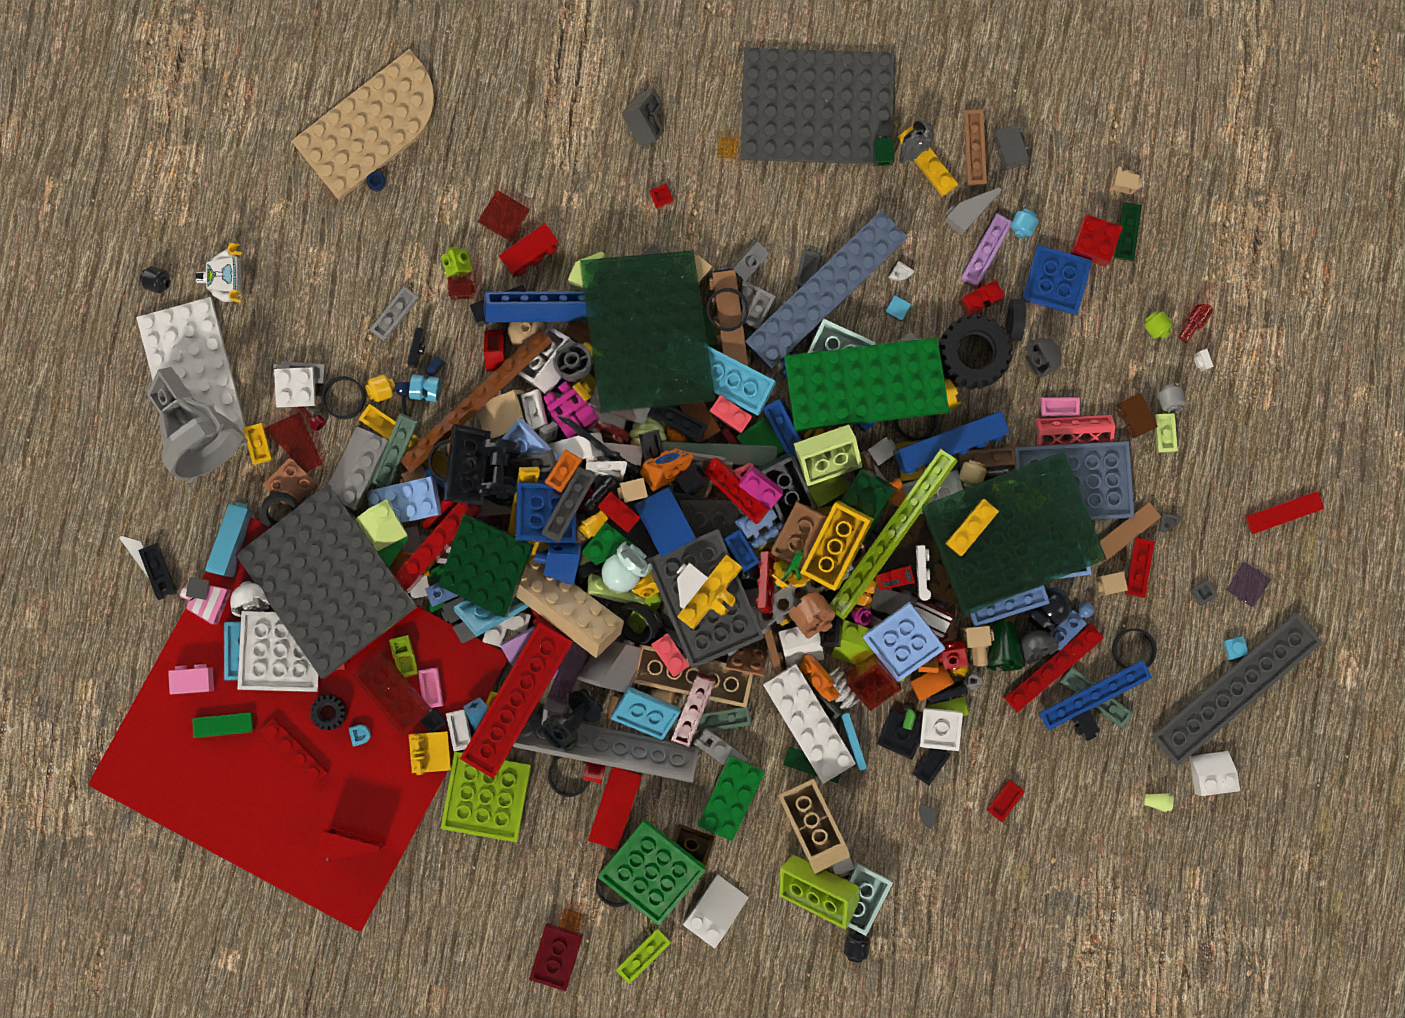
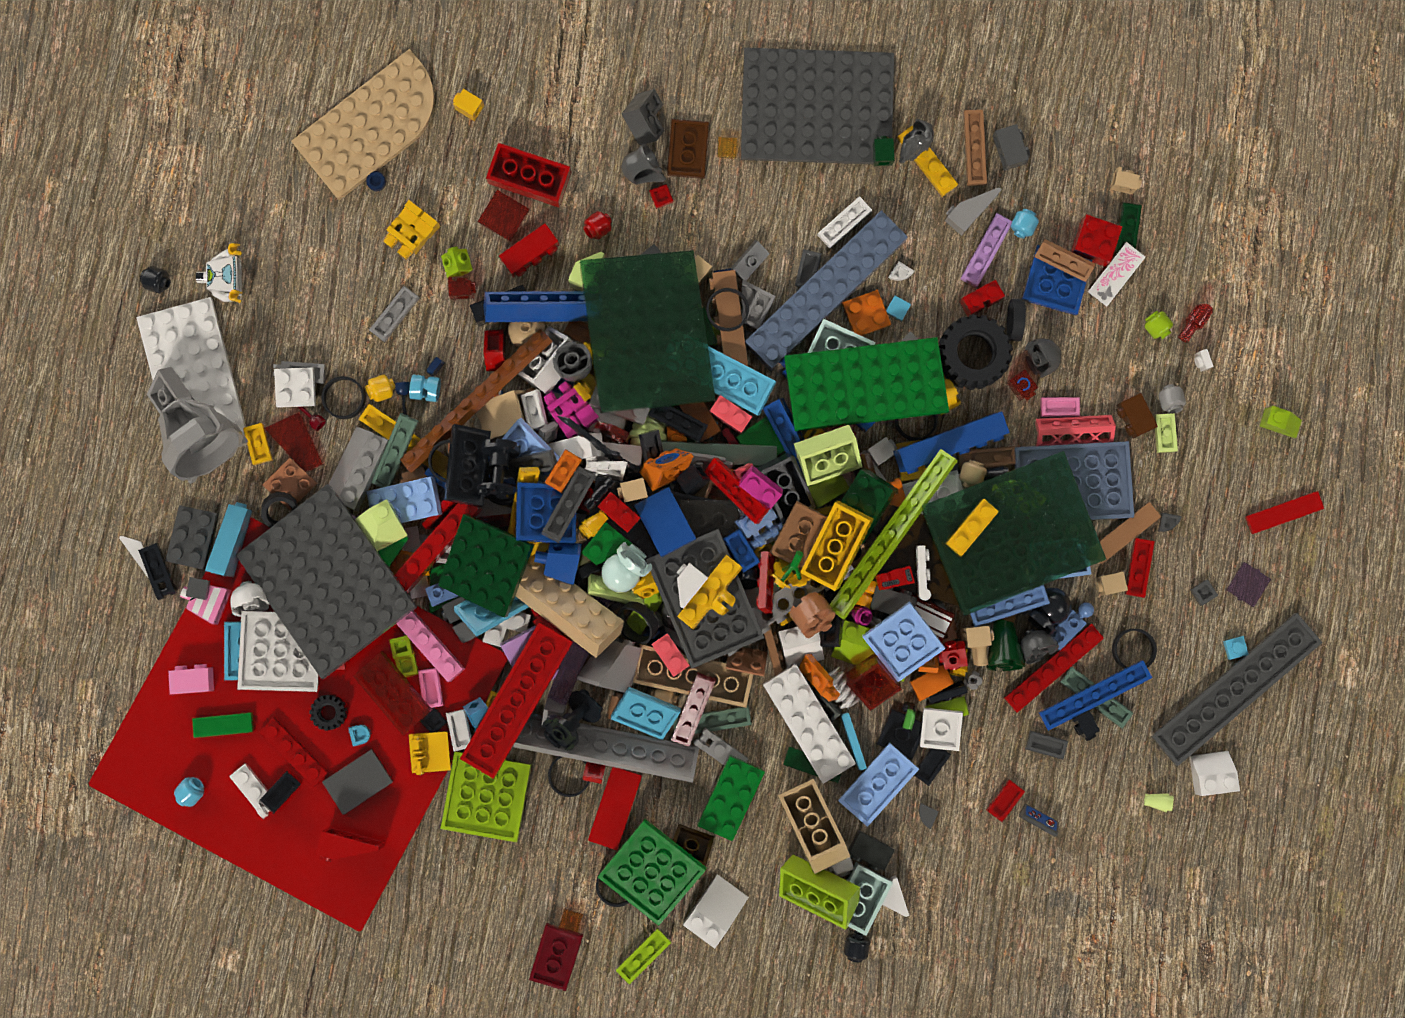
black plate [407,327,426,369] -> none
none -> dark grey plate [165,505,218,570]
none -> medium azure head [174,777,204,807]
none -> white plate [229,763,270,819]
none -> black tile [259,771,301,814]
none -> dark grey tile [322,749,393,815]
none -> yellow hips [383,200,441,260]
none -> bright pink brick [396,610,465,682]
none -> yellow brick [453,88,484,121]
none -> red brick [486,143,572,208]
none -> red head [583,211,612,240]
none -> dark grey piece [621,144,666,185]
none -> reddish brown tile [667,119,709,179]
none -> white plate [817,196,872,249]
none -> light blue plate [838,742,919,827]
none -> orange plate [842,289,891,336]
none -> pearl dark grey brick [848,830,895,871]
none -> white slope [882,876,909,917]
none -> clear red brick [1006,369,1039,401]
none -> slope [1019,804,1059,837]
none -> dark grey tile [1025,731,1068,760]
none -> medium nougat plate [1035,239,1096,282]
none -> white sticker [1088,242,1145,306]
none -> lime slope [1259,405,1302,438]

